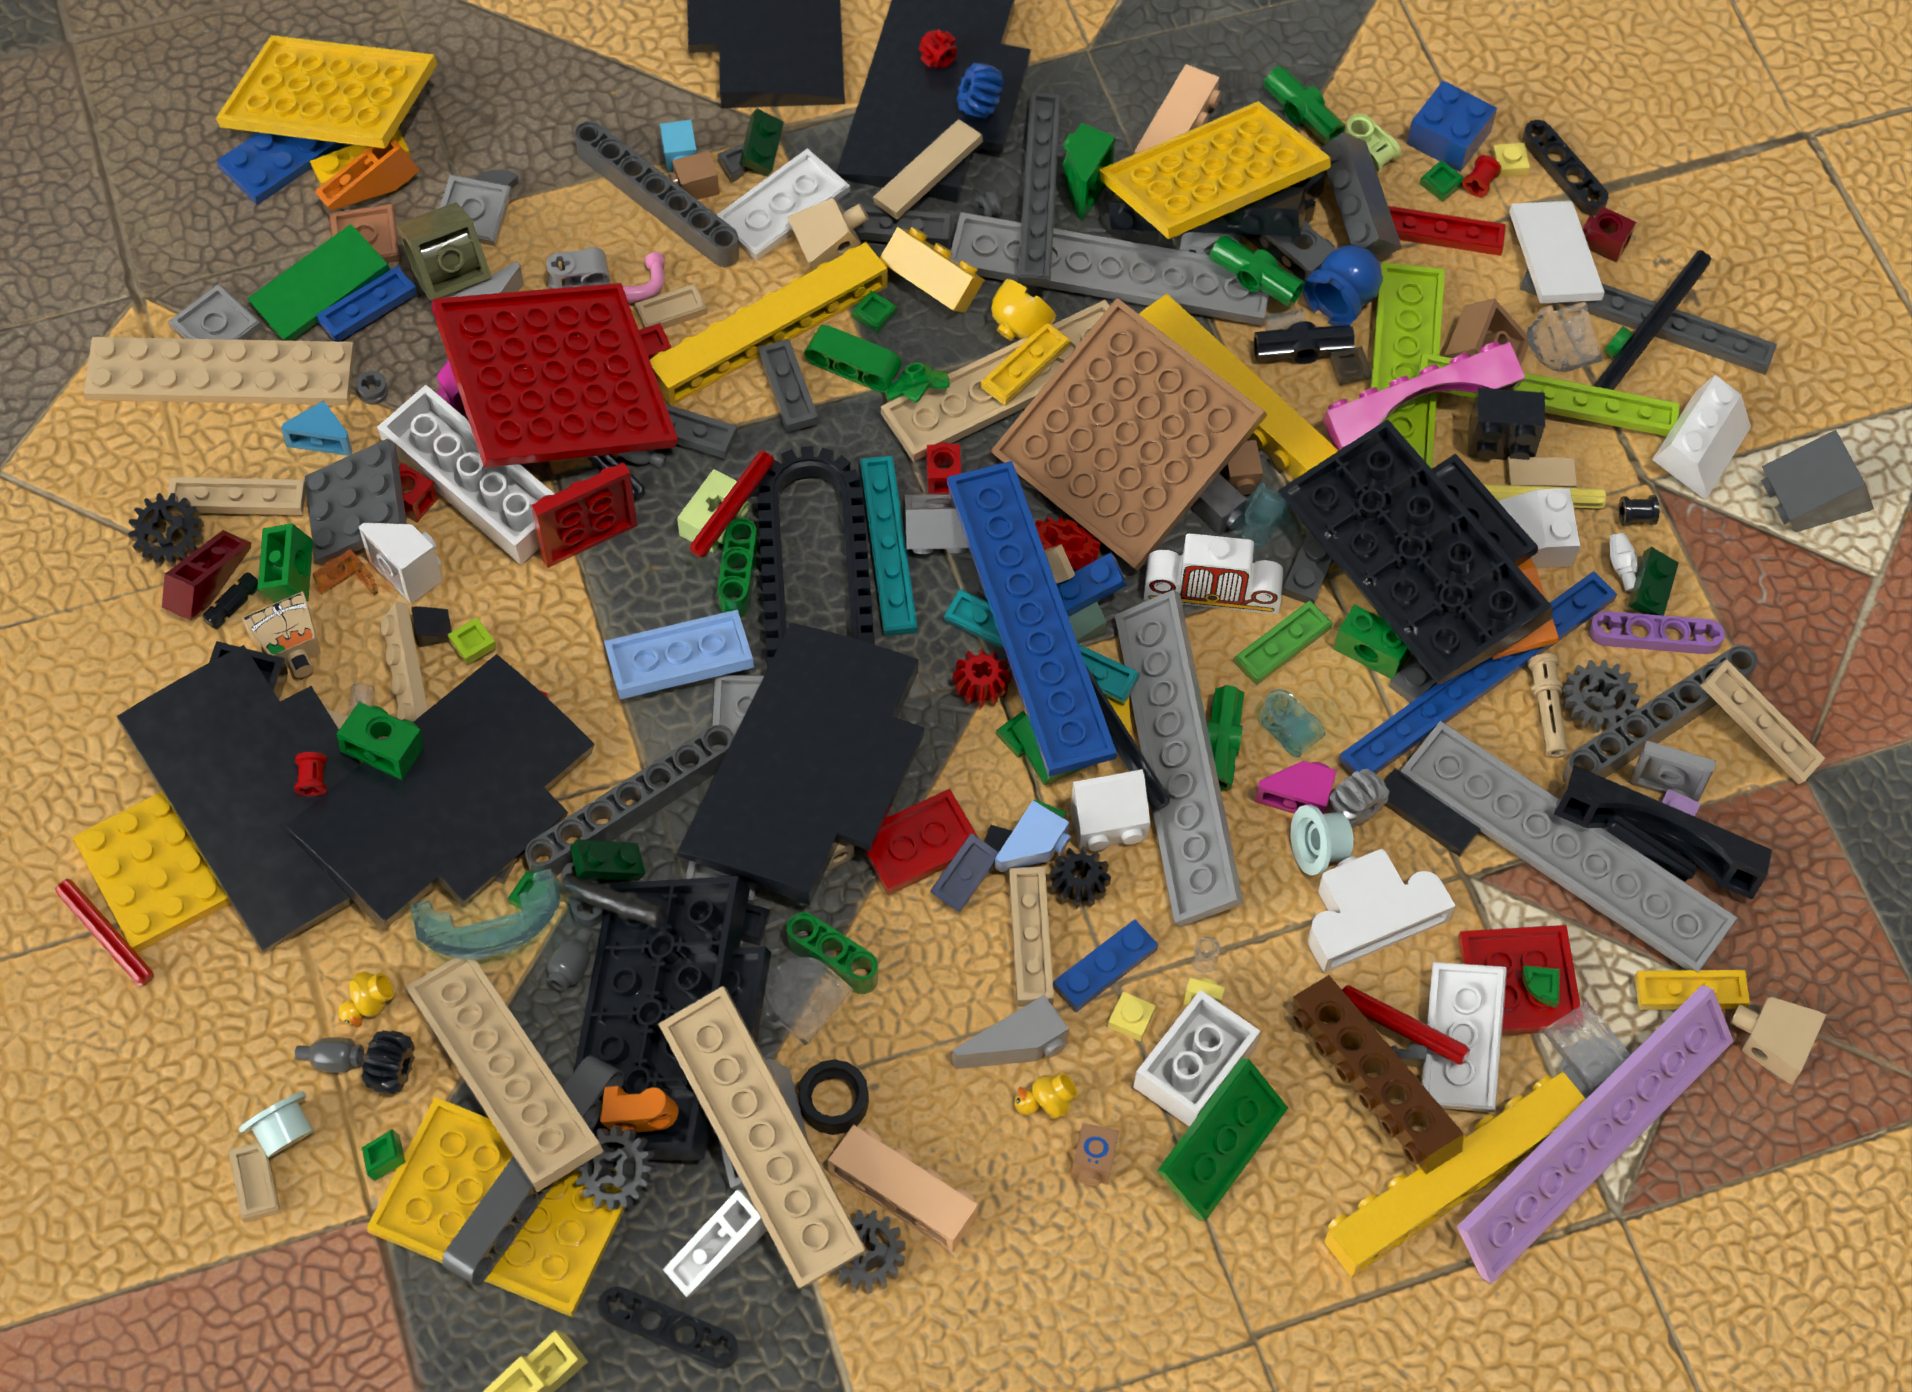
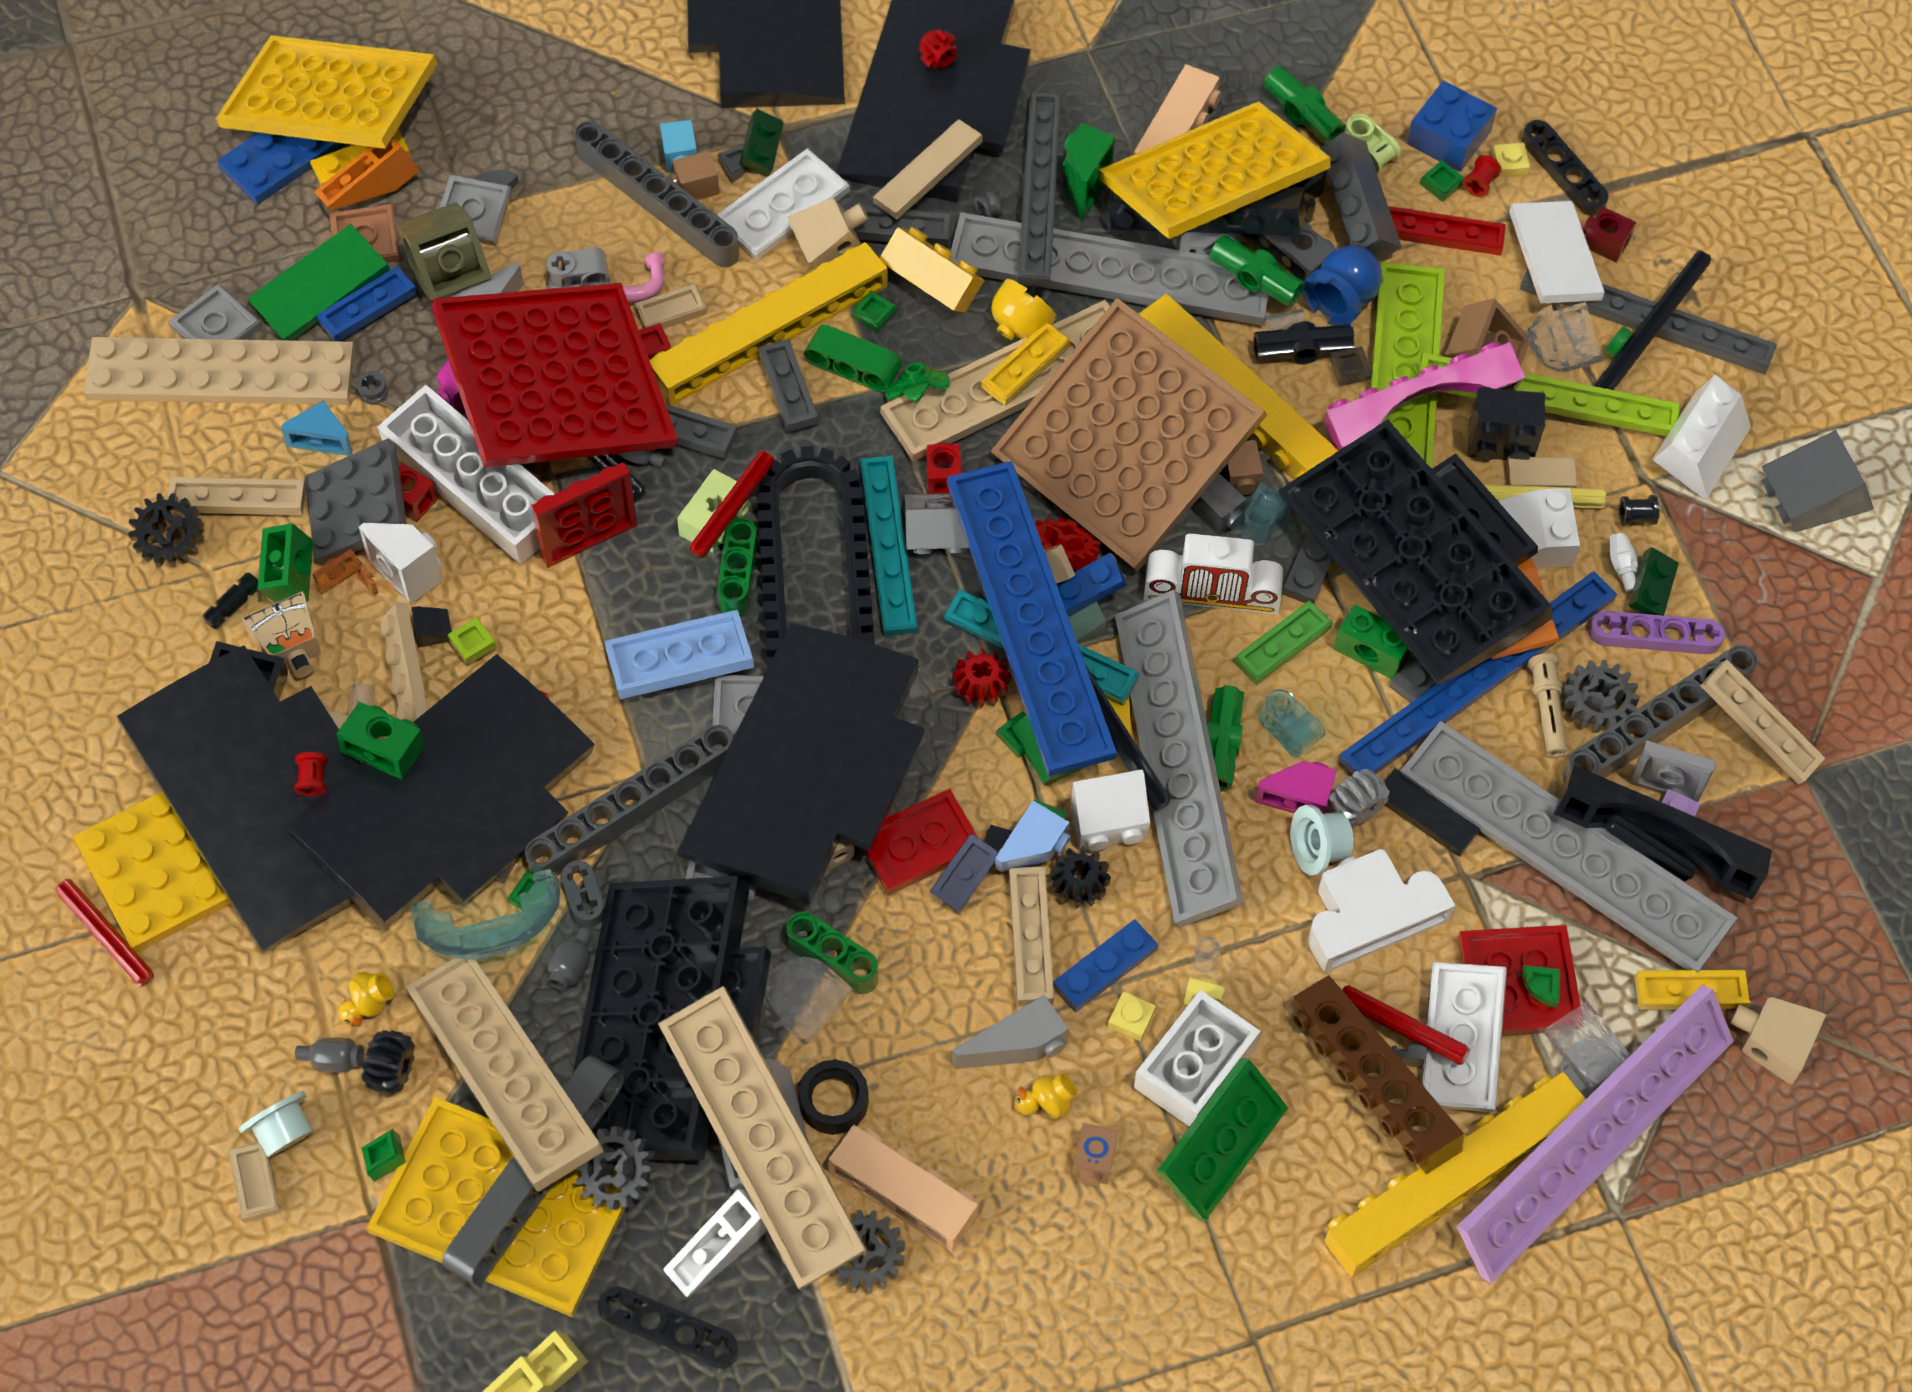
dark red slope [162,530,251,620] -> none
clear smoke pin [560,873,666,928] -> none
dark green plate [570,839,645,881] -> none
orange leg [601,1086,679,1133] -> none
black tile [741,903,771,946] -> none
blue gear [957,62,1004,118] -> none

